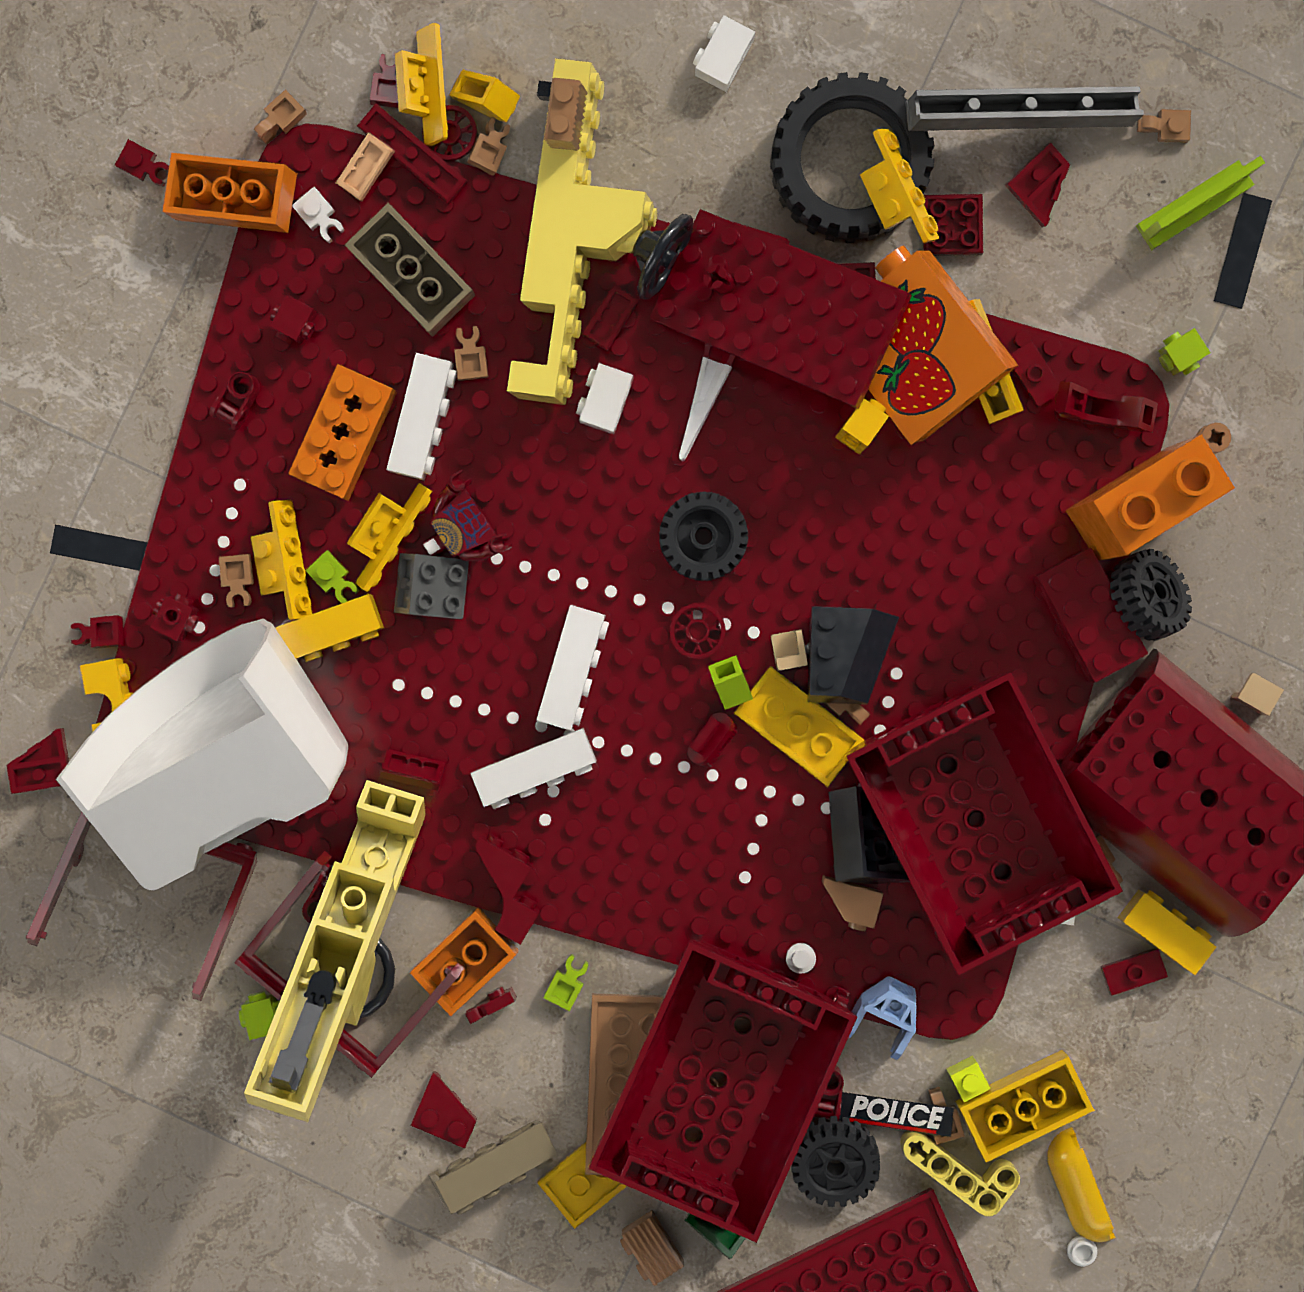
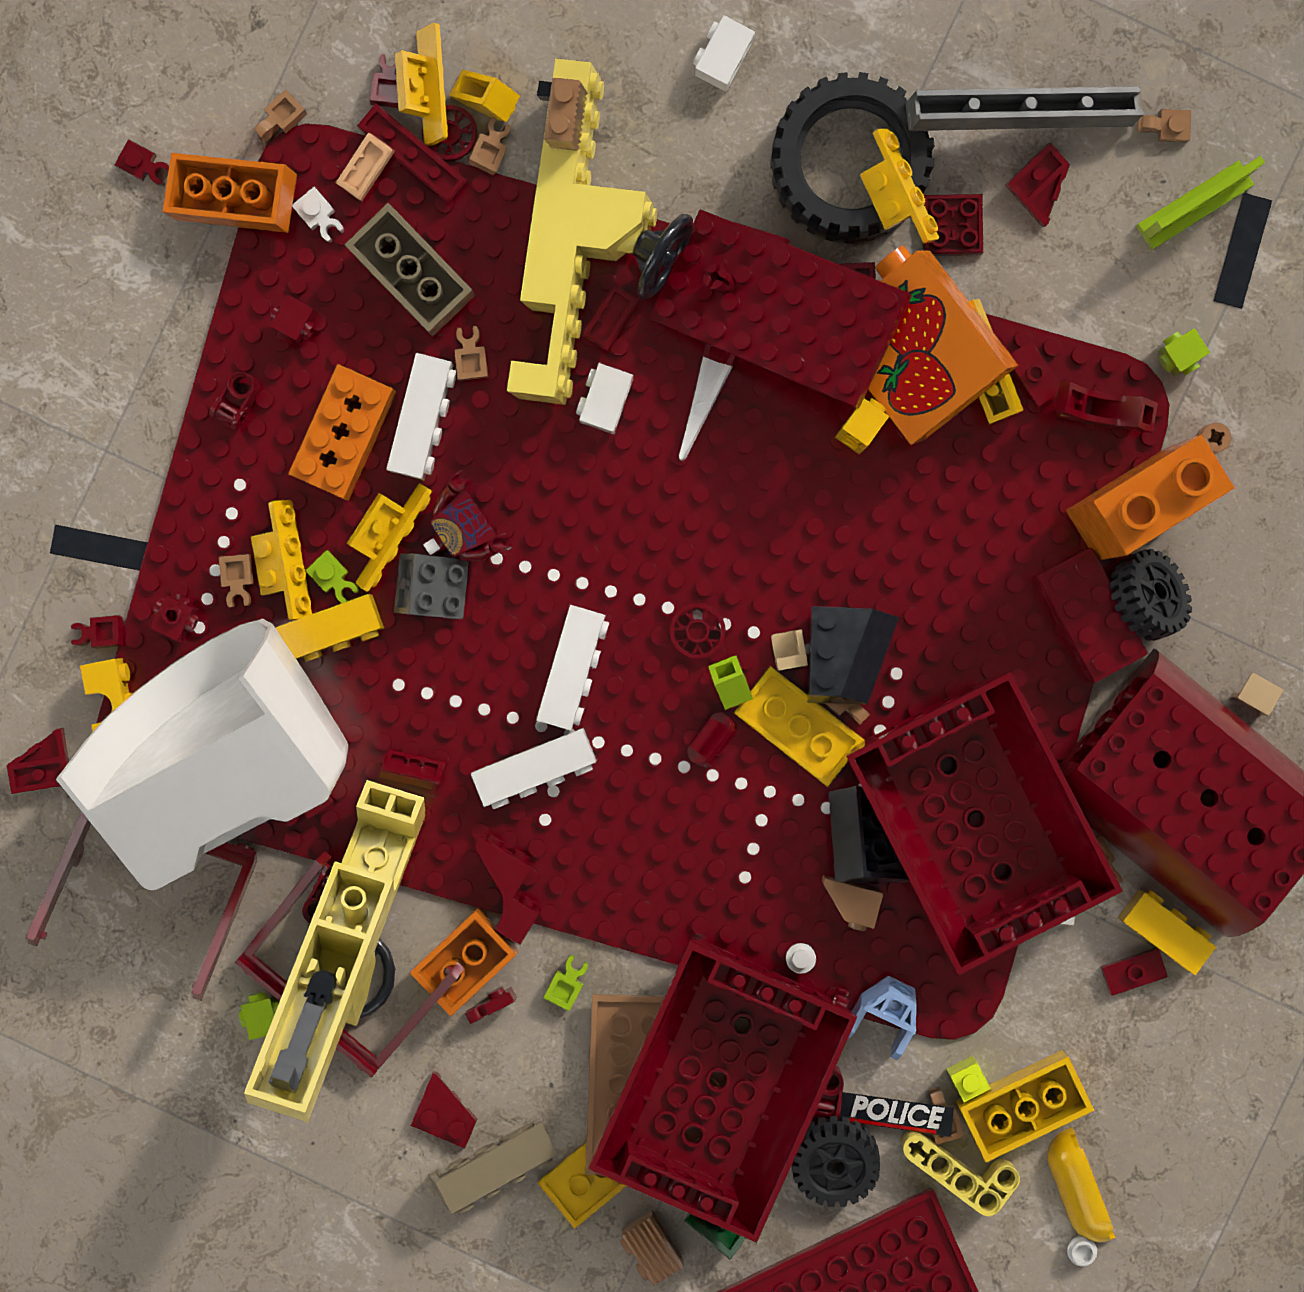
black wheel [659,492,748,581] -> none

